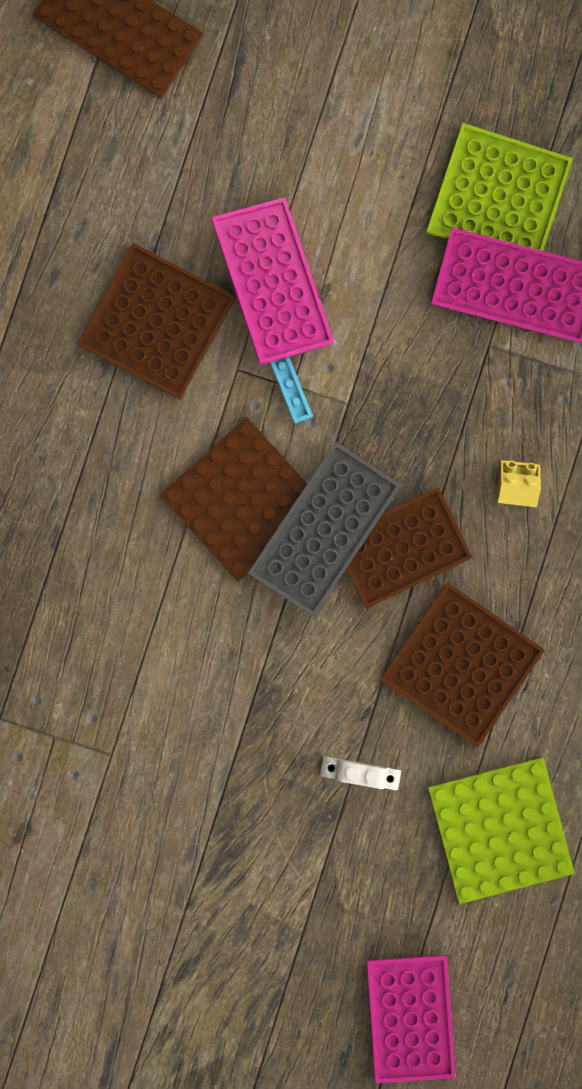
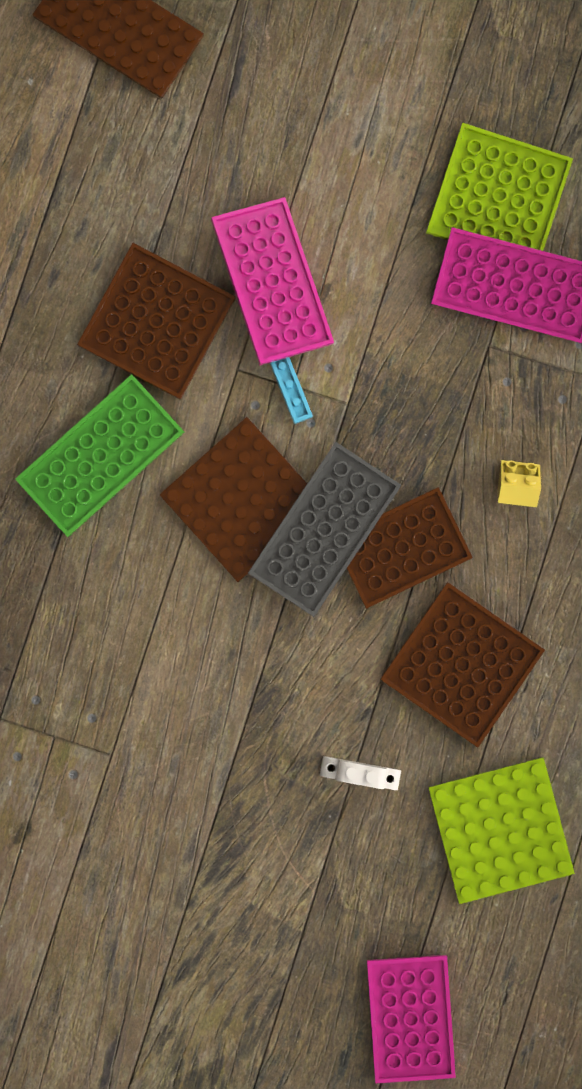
none -> bright green plate [15,374,185,537]

